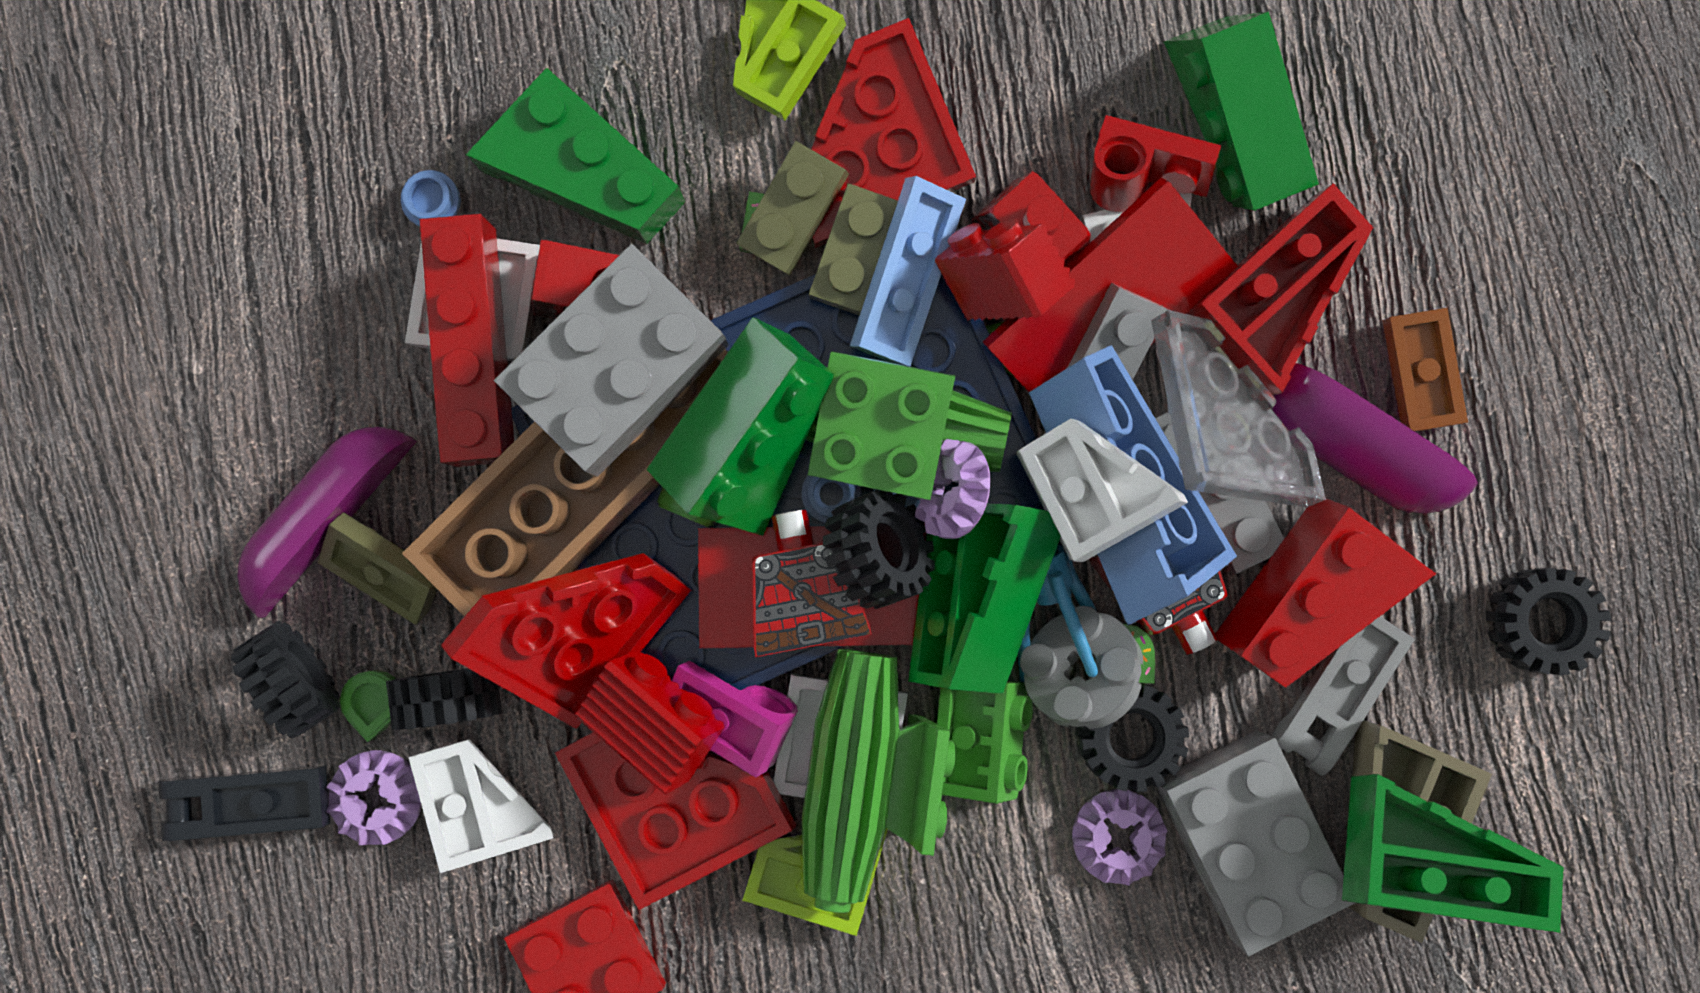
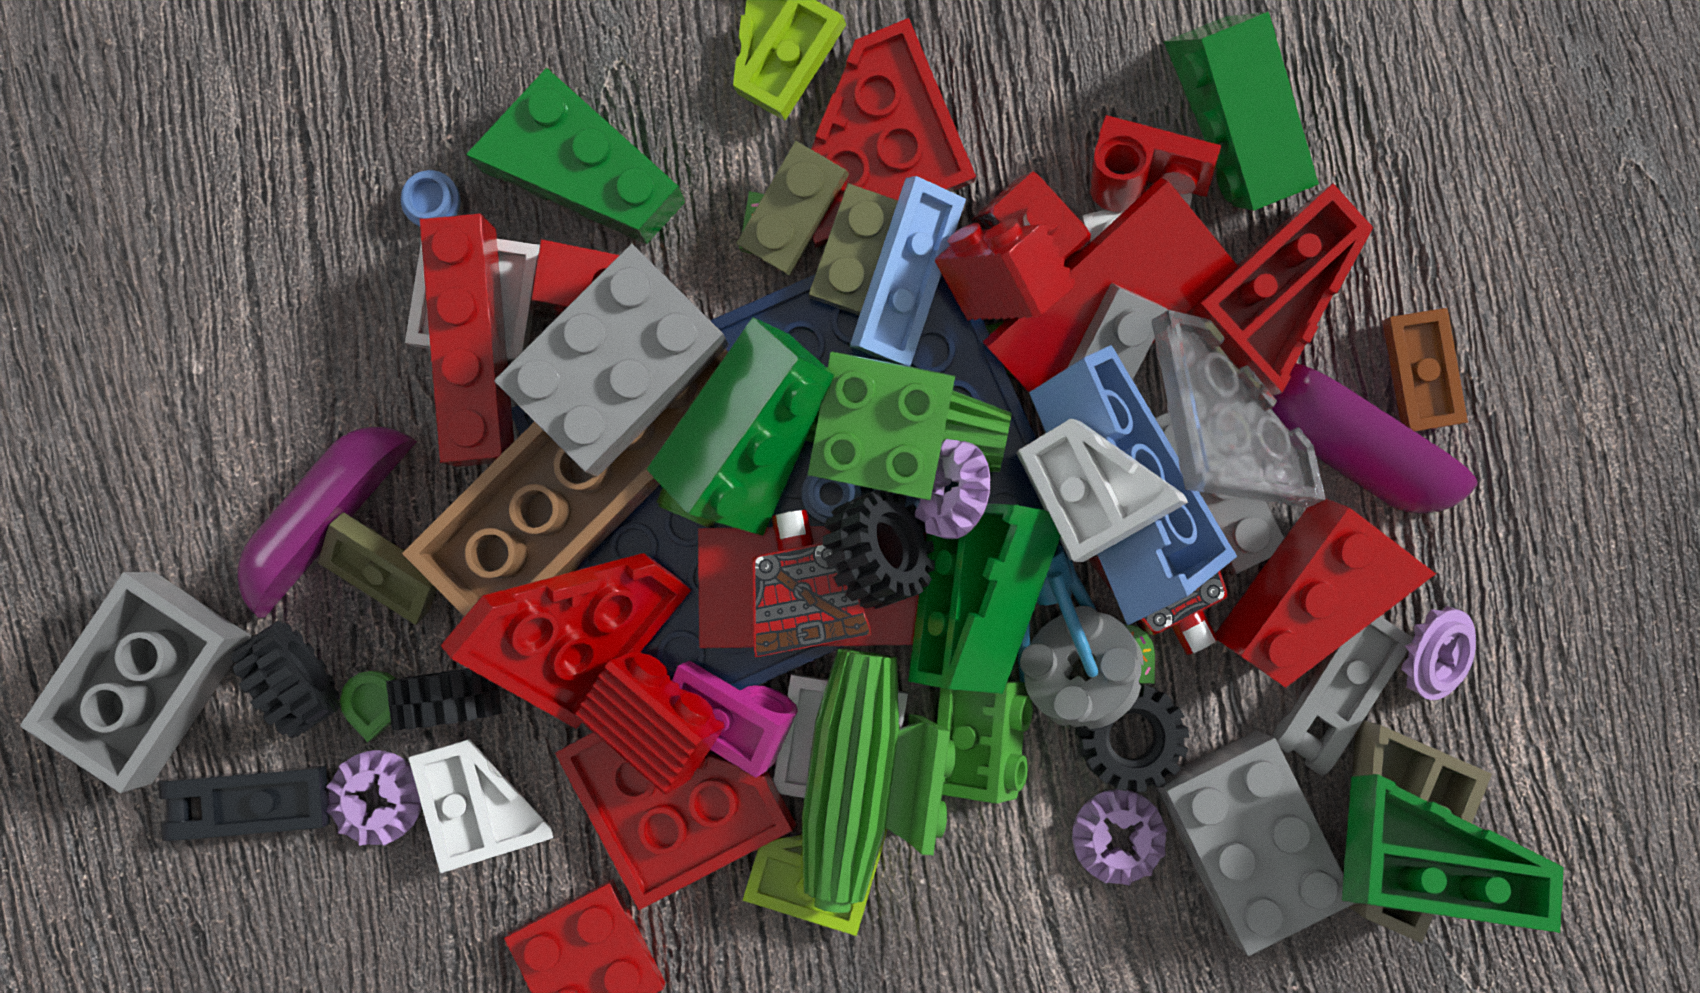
black tyre [1486,568,1611,675] -> none
none -> light grey brick [20,572,251,793]
none -> lavender gear [1401,606,1476,700]

